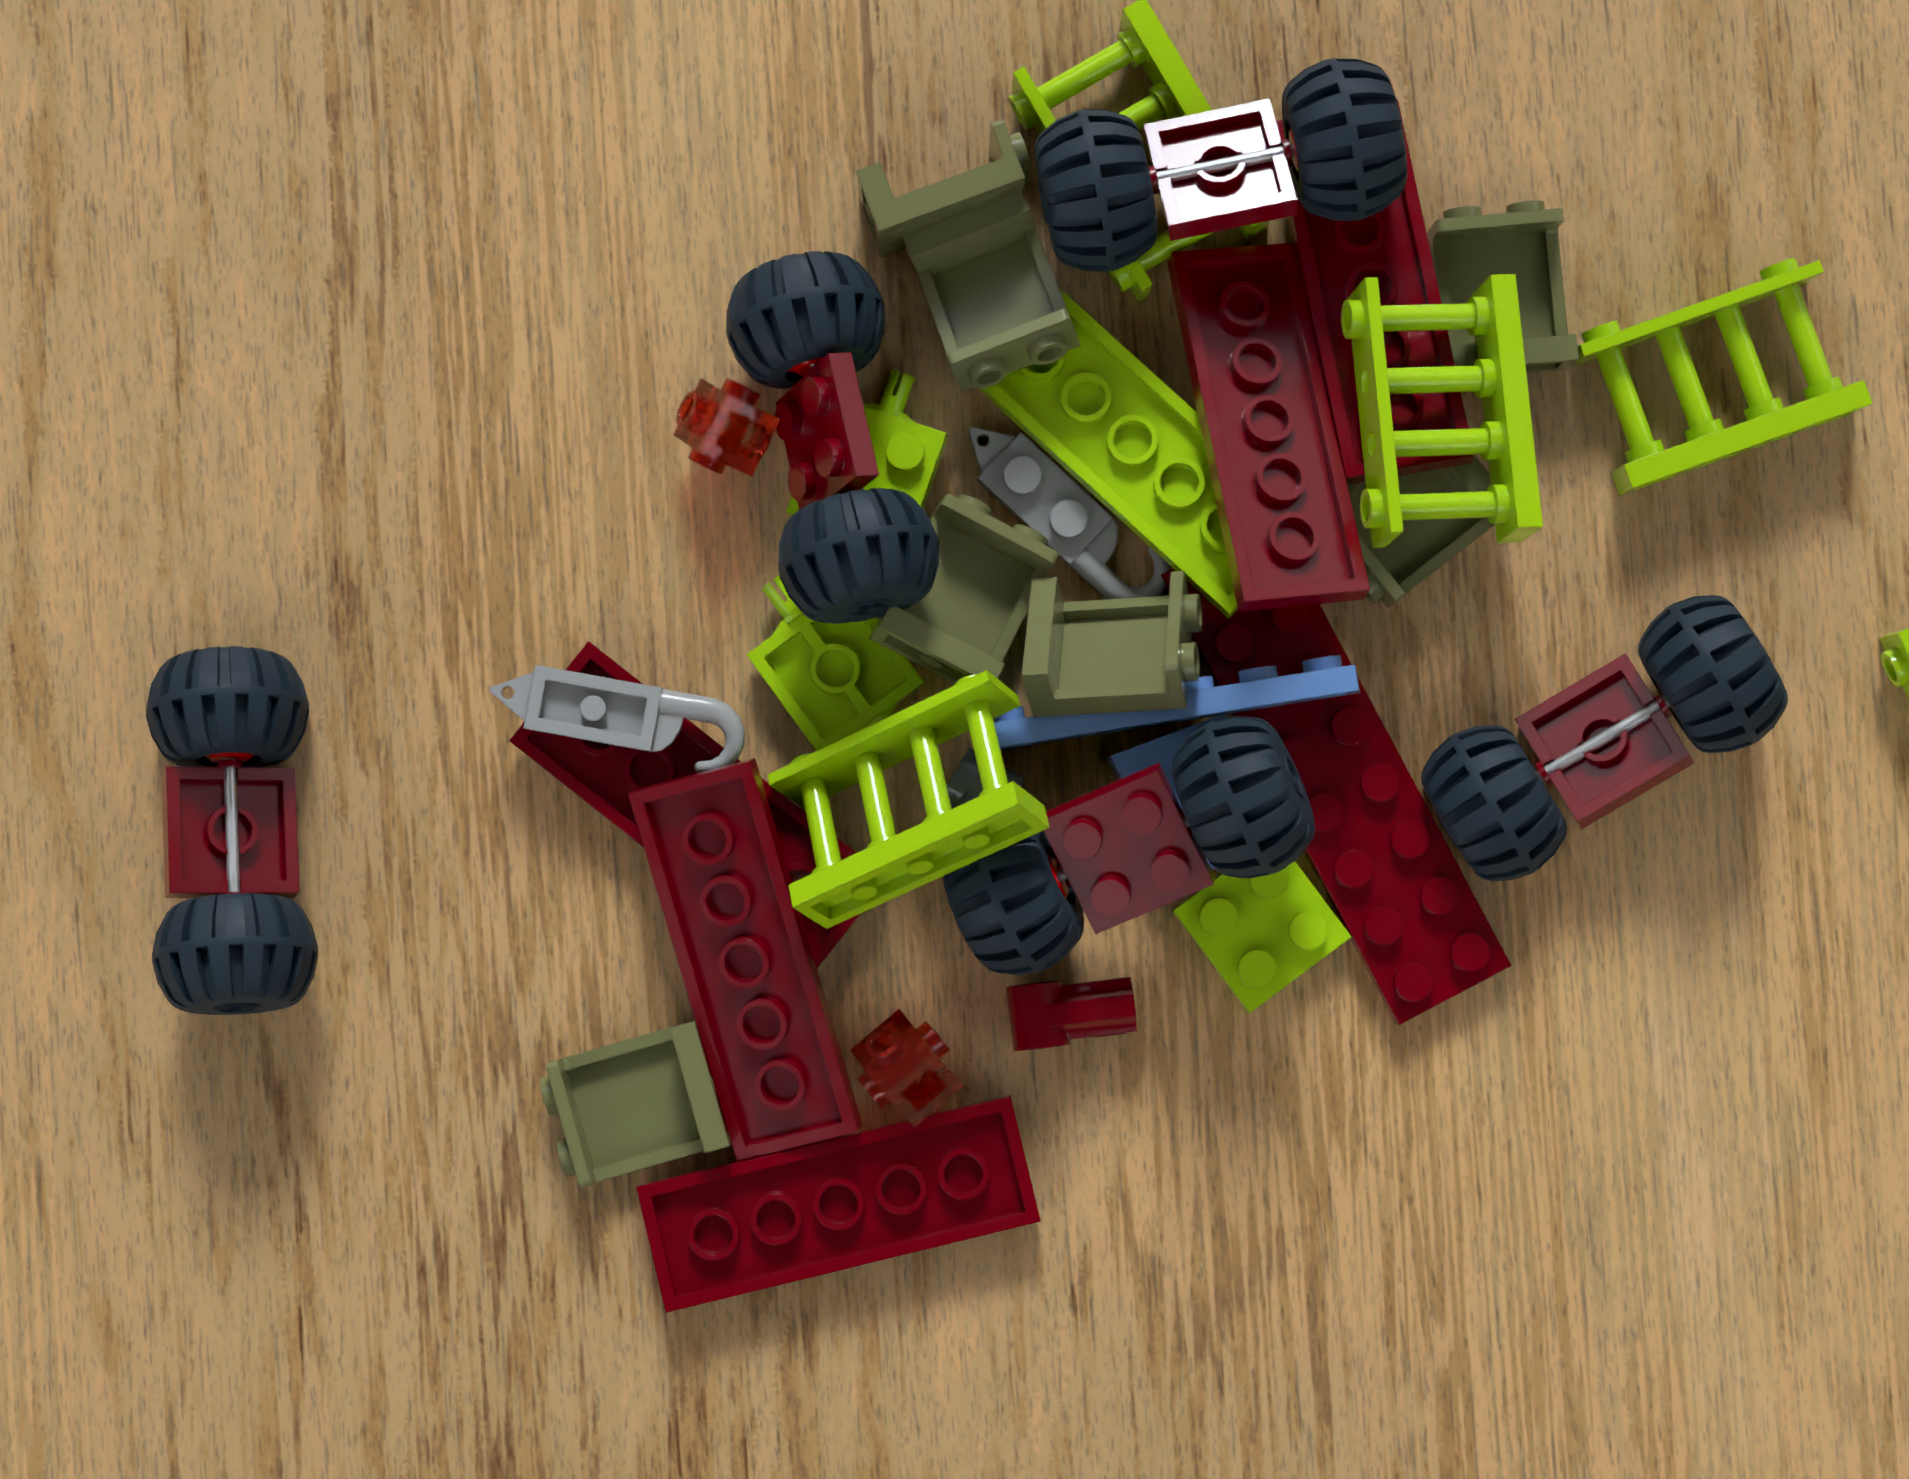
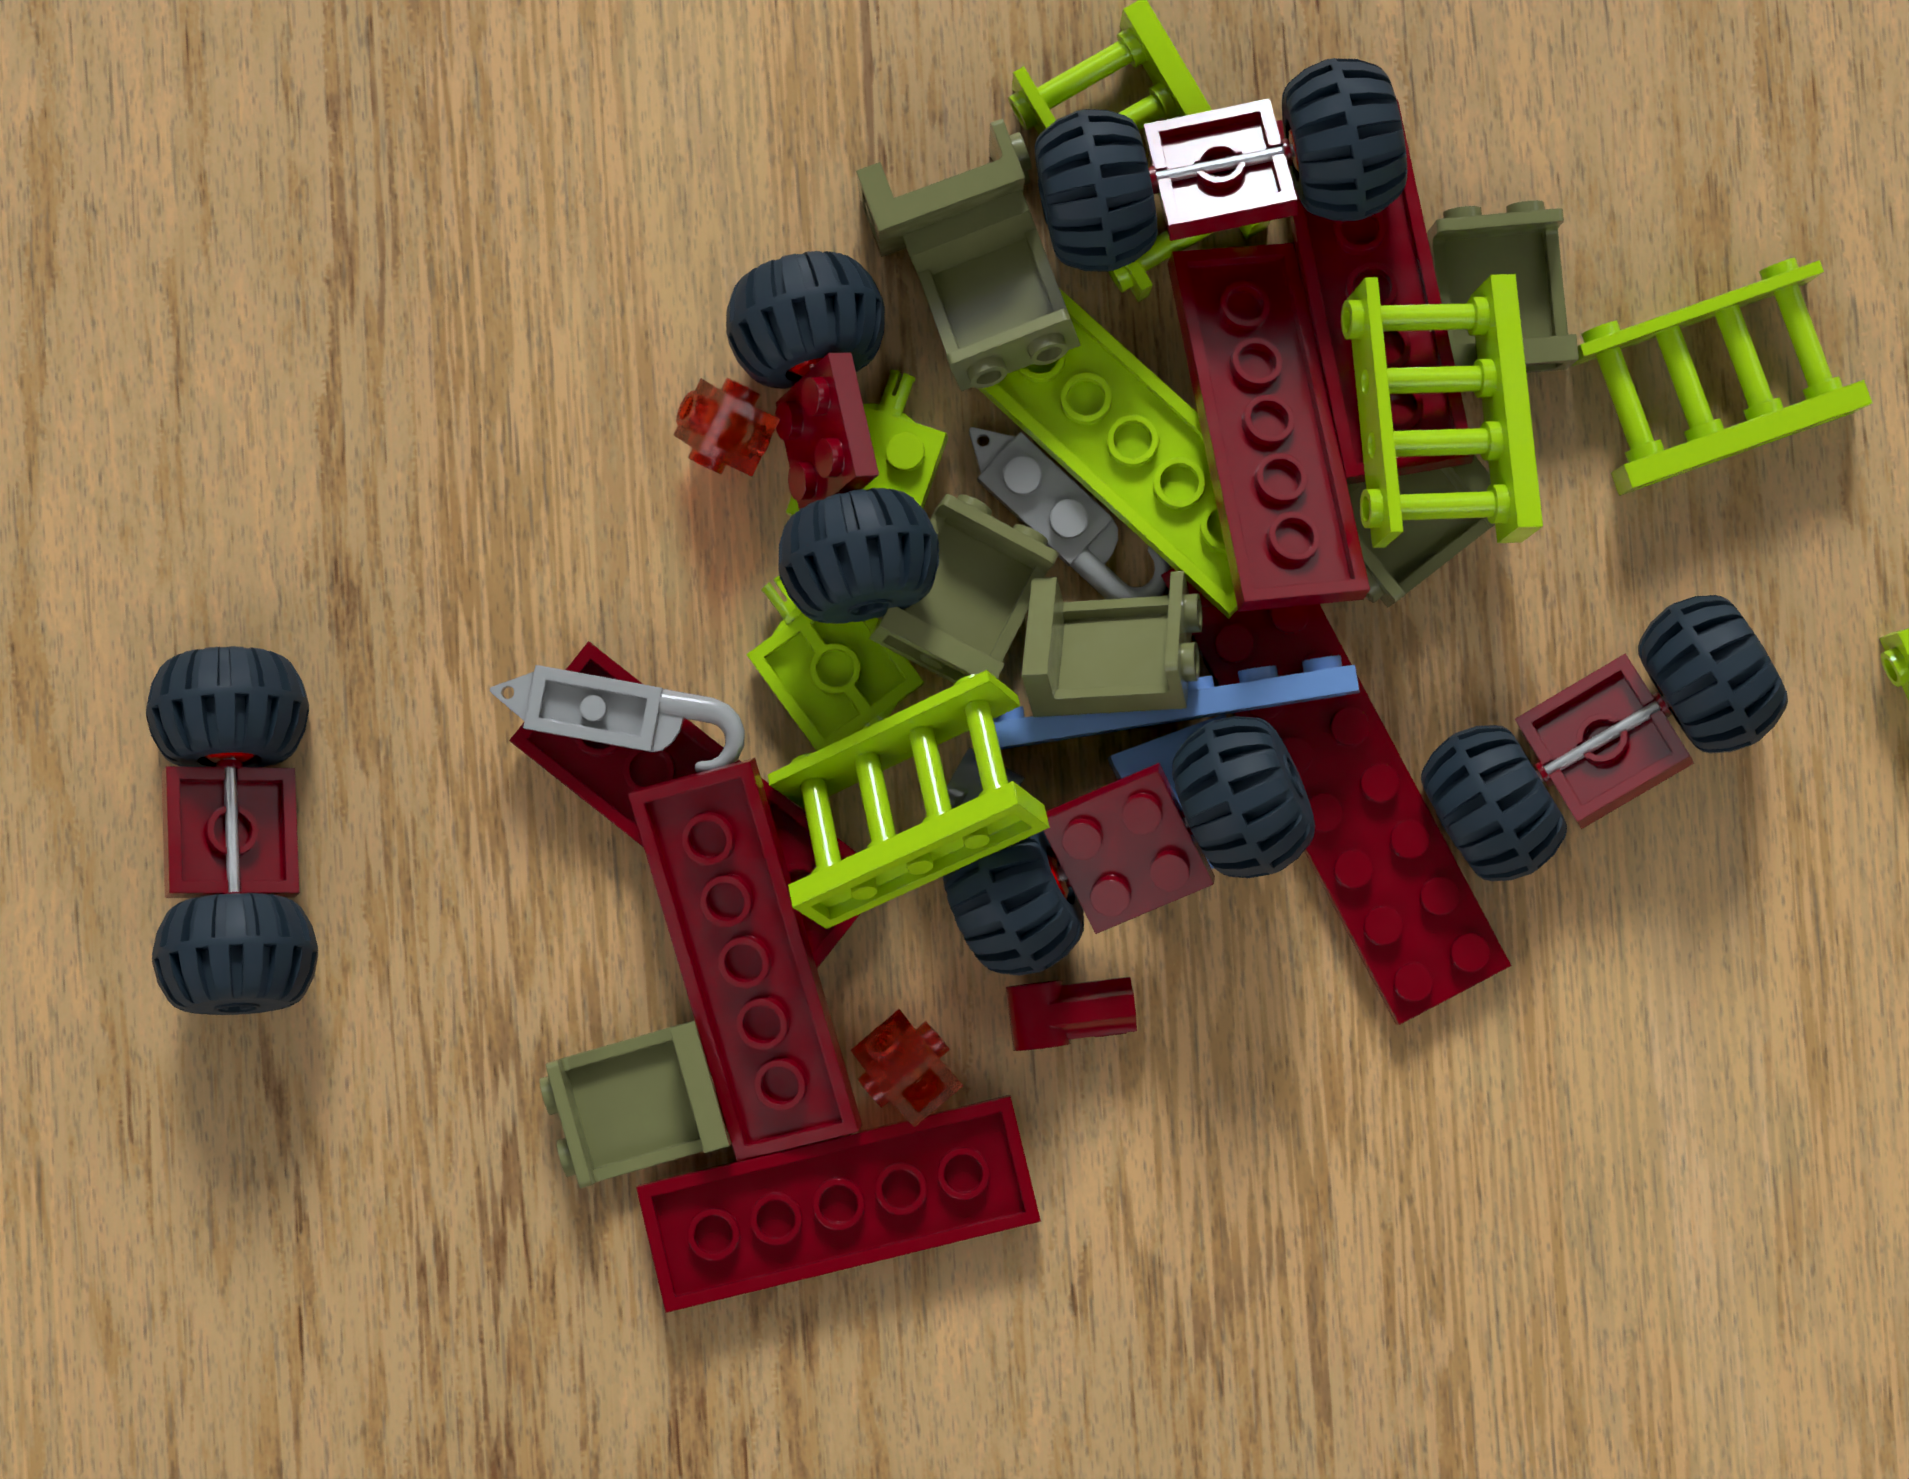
lime plate [1172,861,1352,1013] -> none

